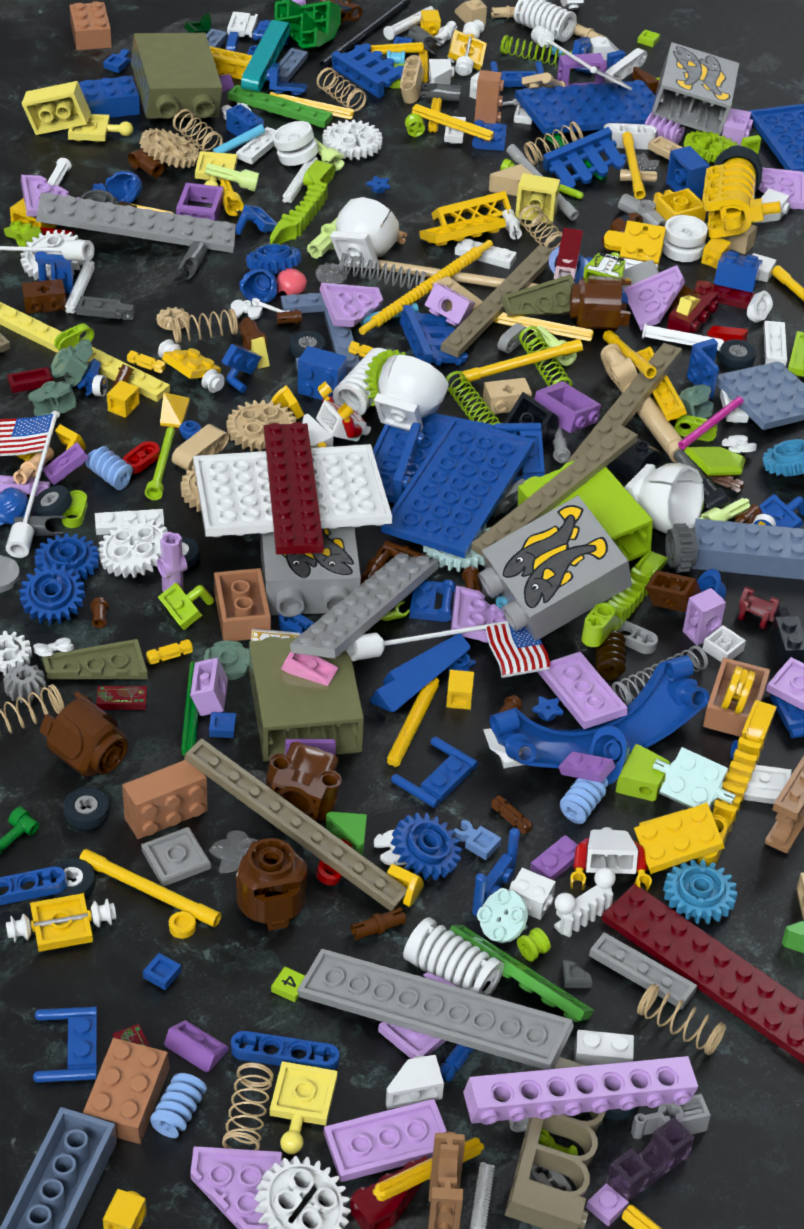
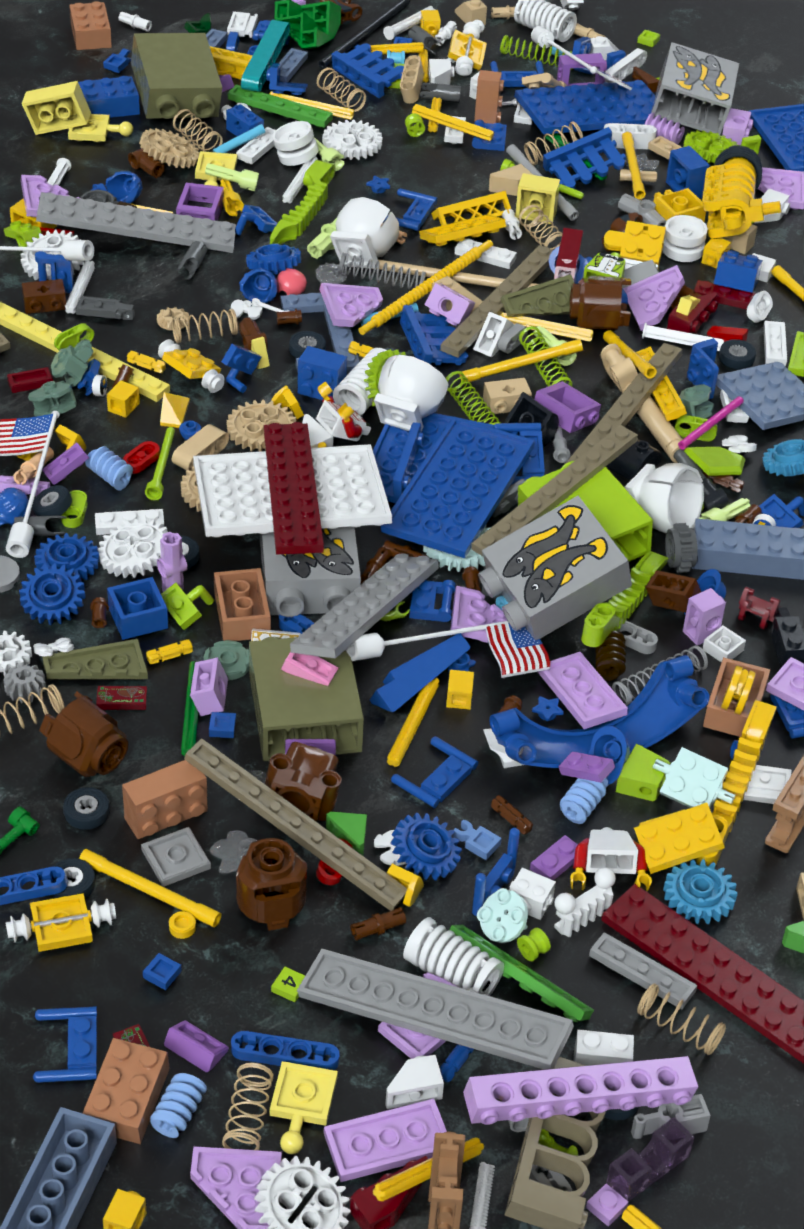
dark grey tile [562,960,592,988] -> none
none -> blue brick [107,577,168,640]
none -> white axle [118,12,152,32]
none -> blue plate [383,188,438,231]
none -> white slope [473,312,514,357]

